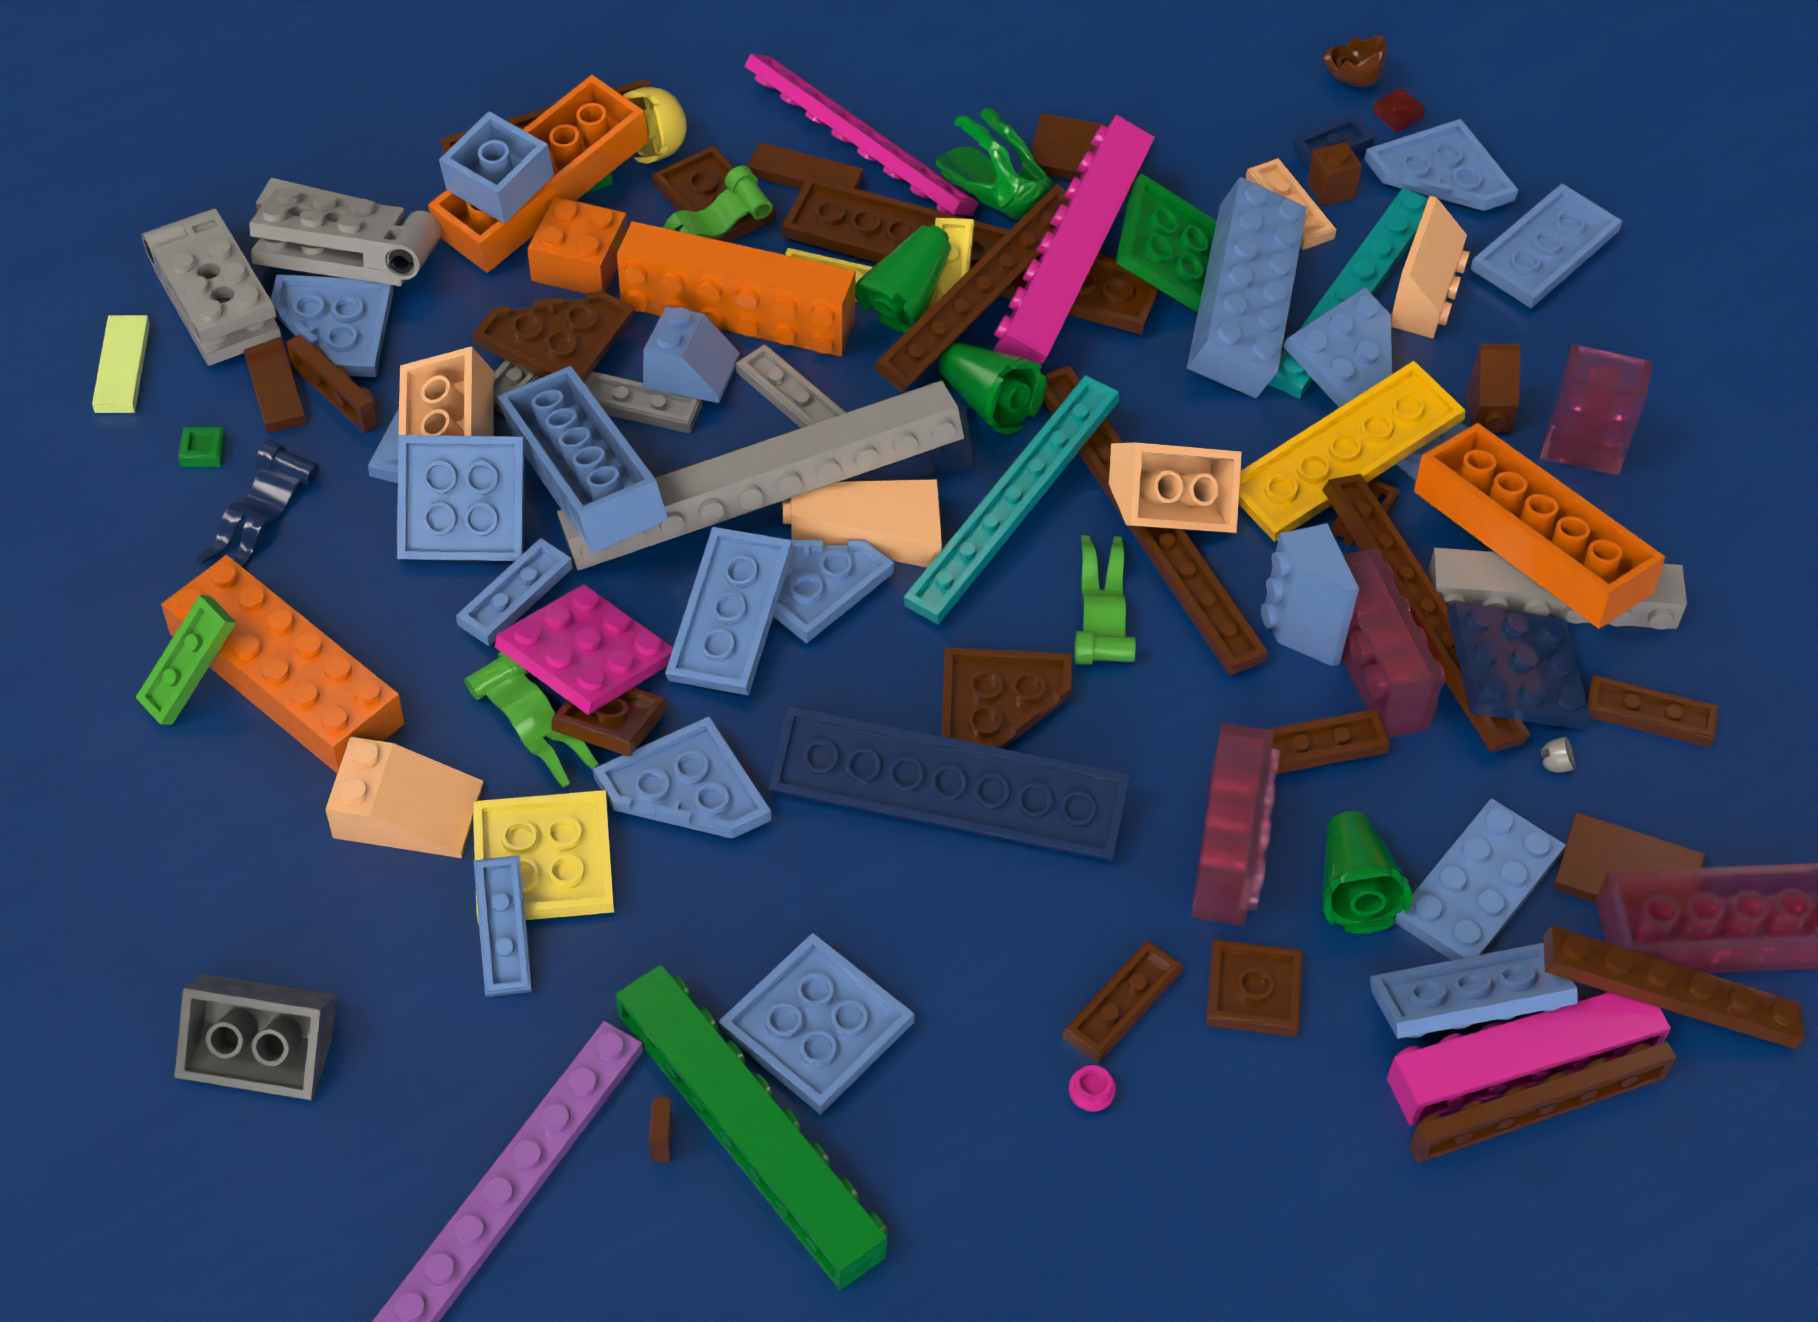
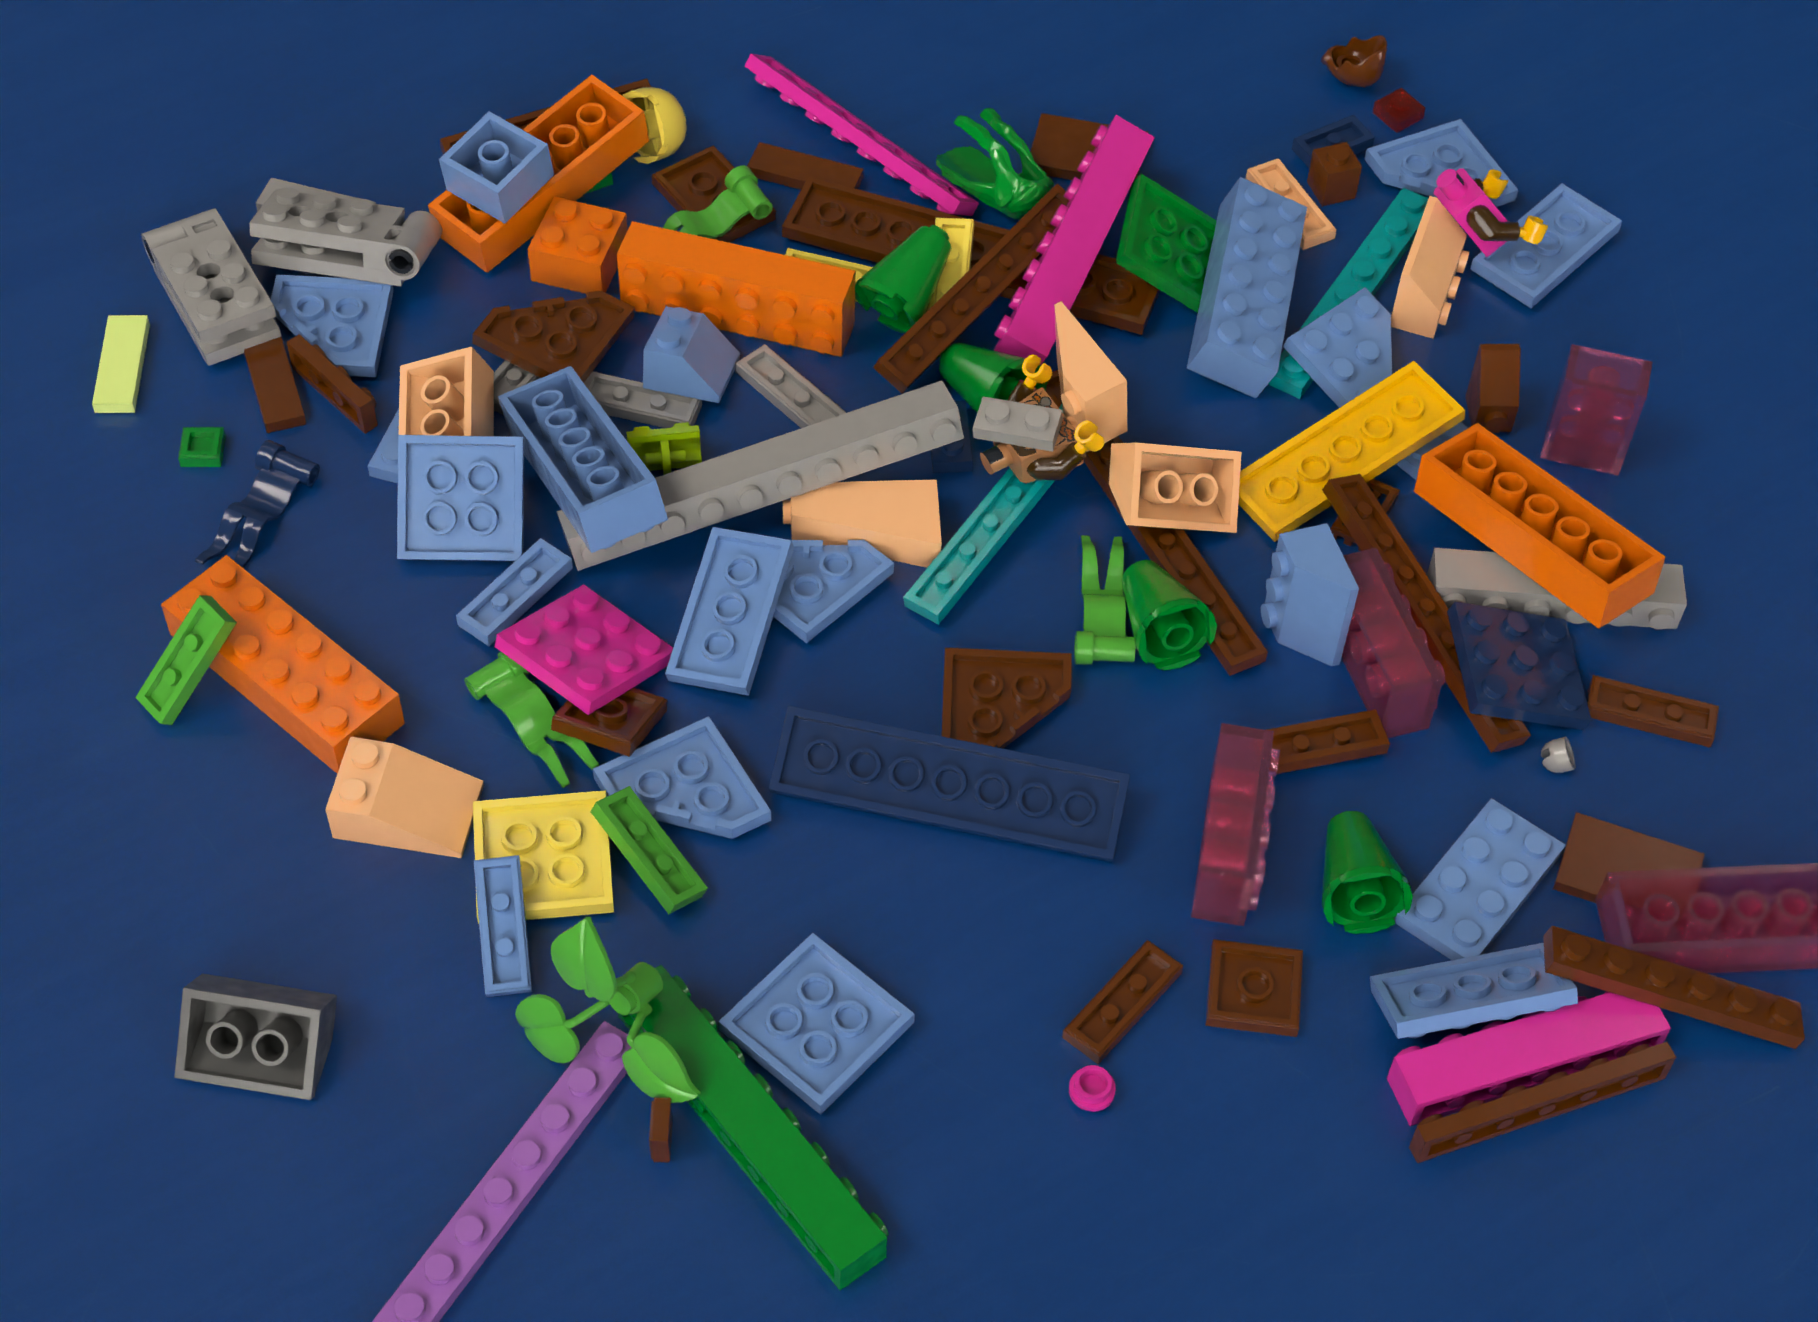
none -> bright green plant [515,916,701,1103]
none -> bright green plate [590,786,708,914]
none -> lime hips [626,422,702,475]
none -> light grey plate [973,396,1063,452]
none -> torso [980,354,1104,483]
none -> light nougat slope [1054,301,1127,452]
none -> green cone [1122,560,1217,670]
none -> torso [1434,168,1548,257]

